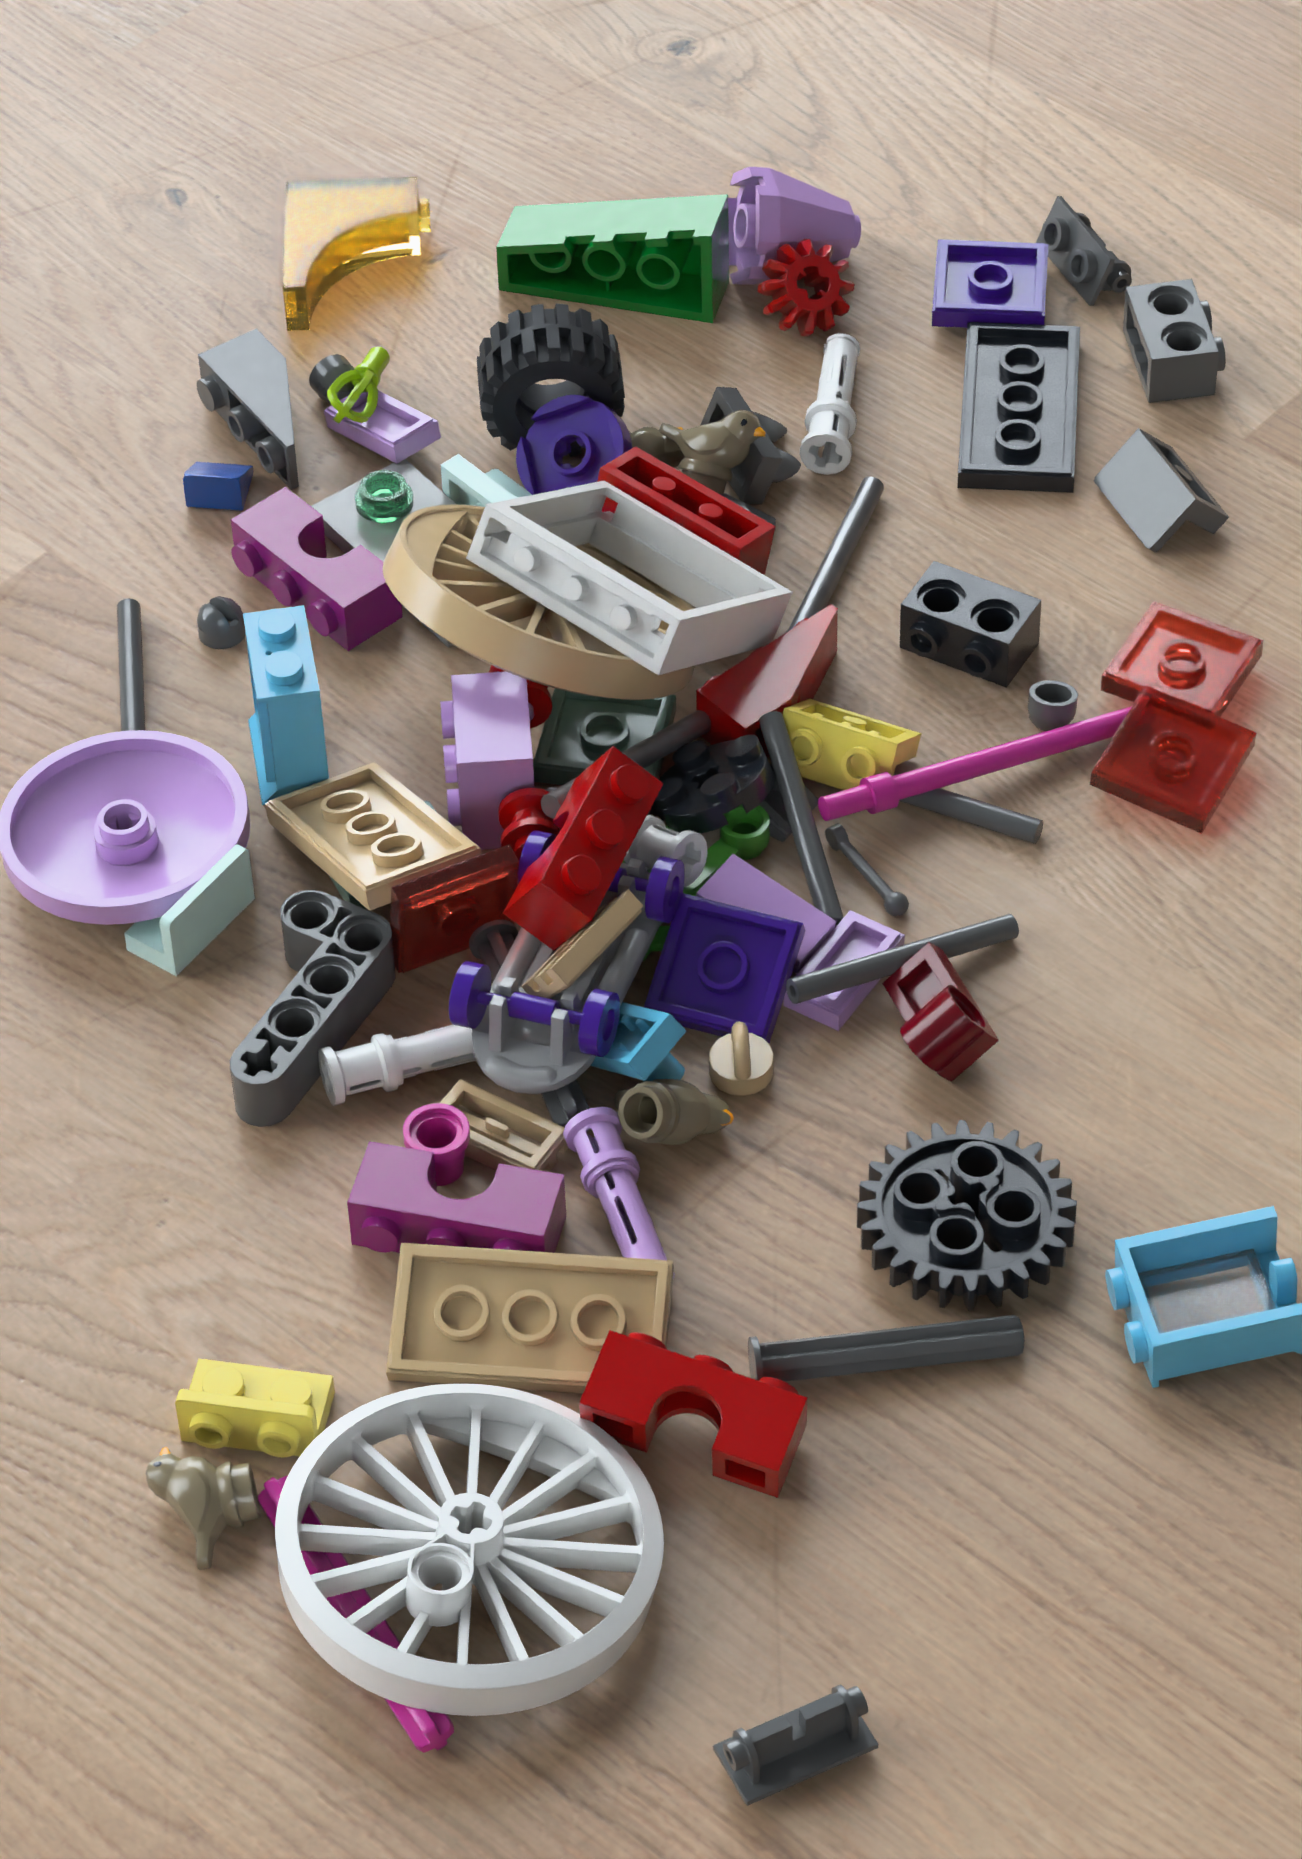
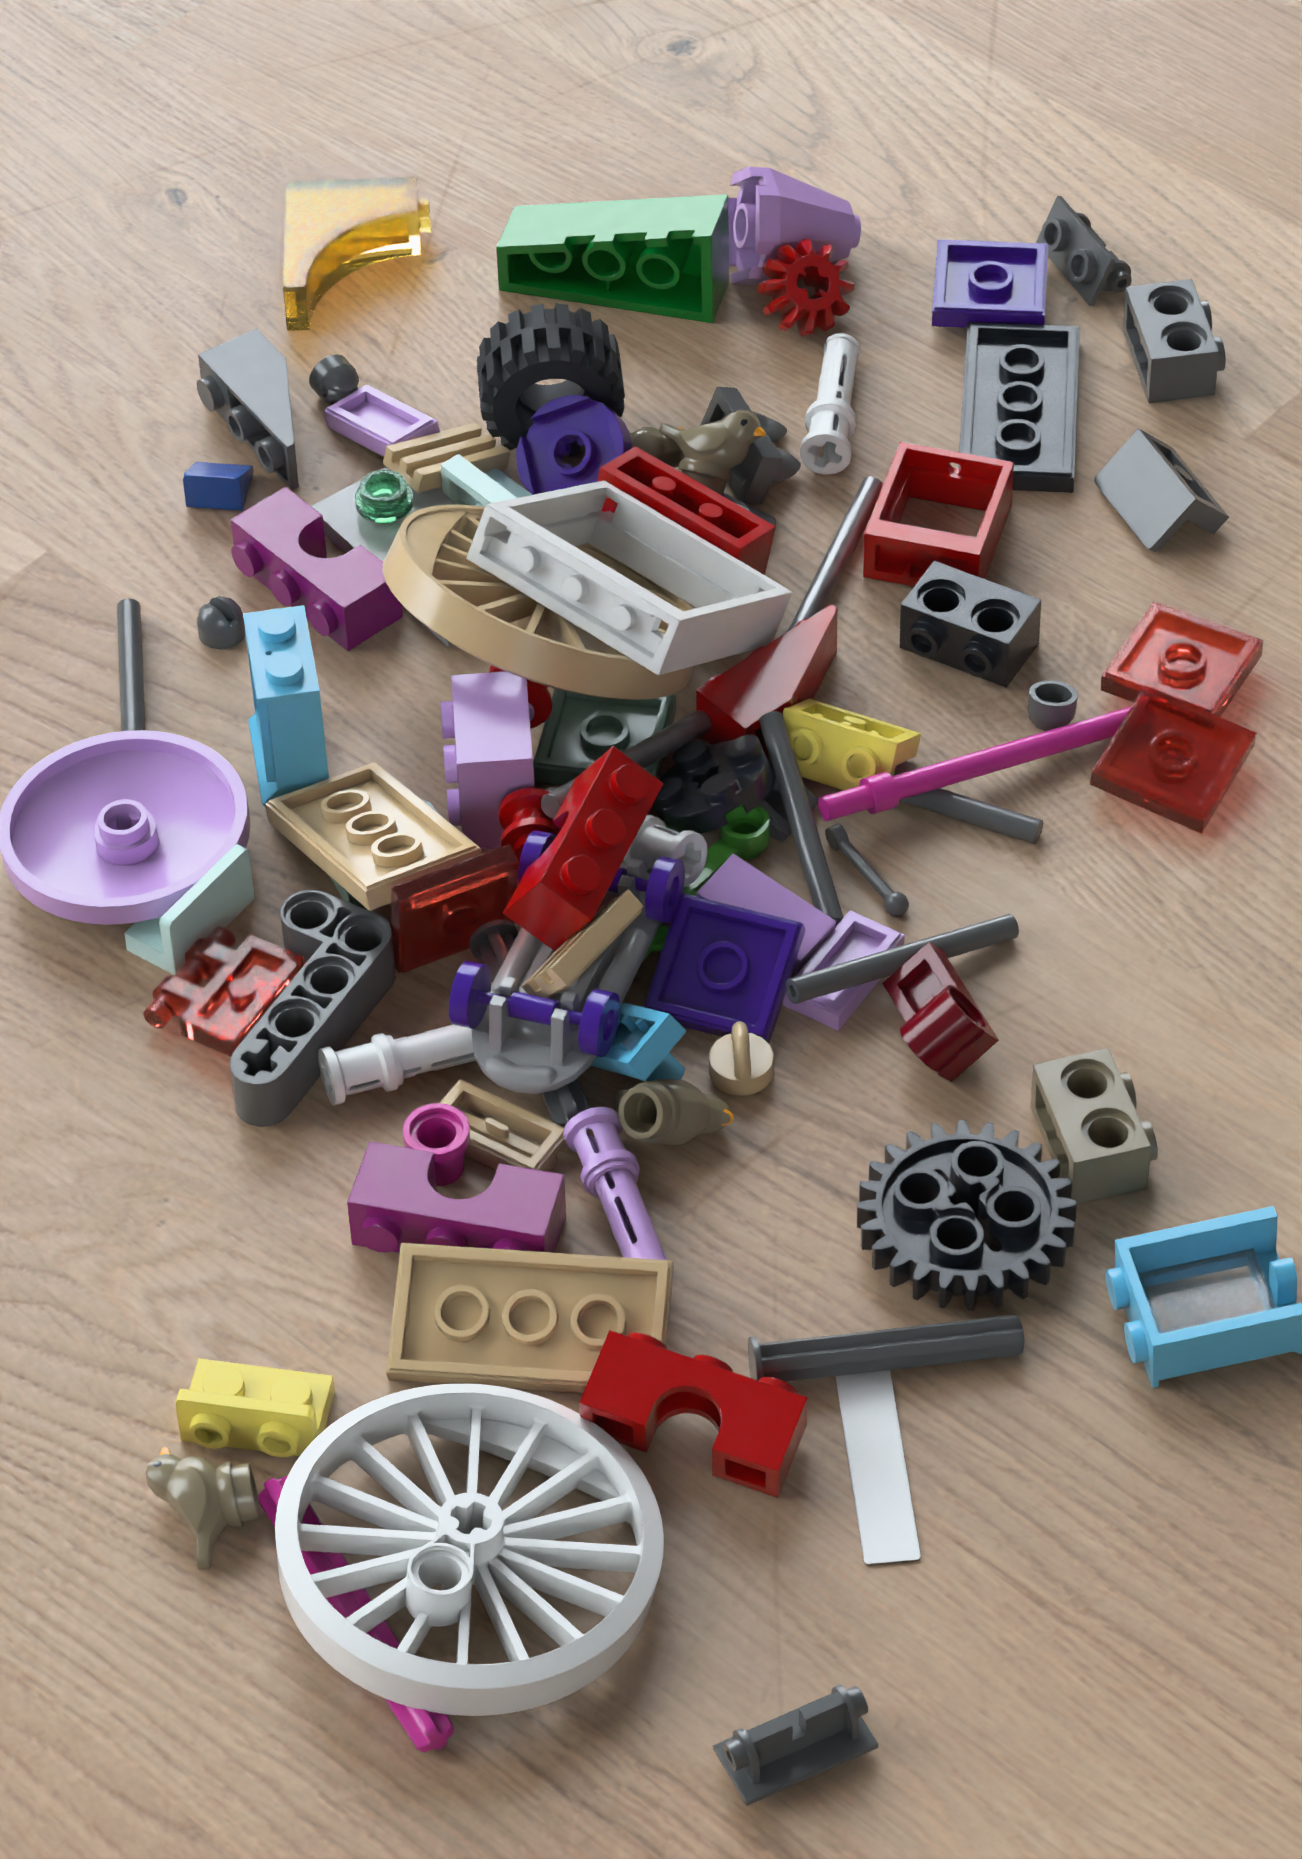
lime piece [327,347,390,424] -> none
none -> clear red plate [143,926,305,1057]
none -> tan tile [383,423,511,493]
none -> white sticker [835,1370,921,1564]
none -> red window [863,442,1014,586]
none -> dark tan brick [1030,1048,1158,1204]

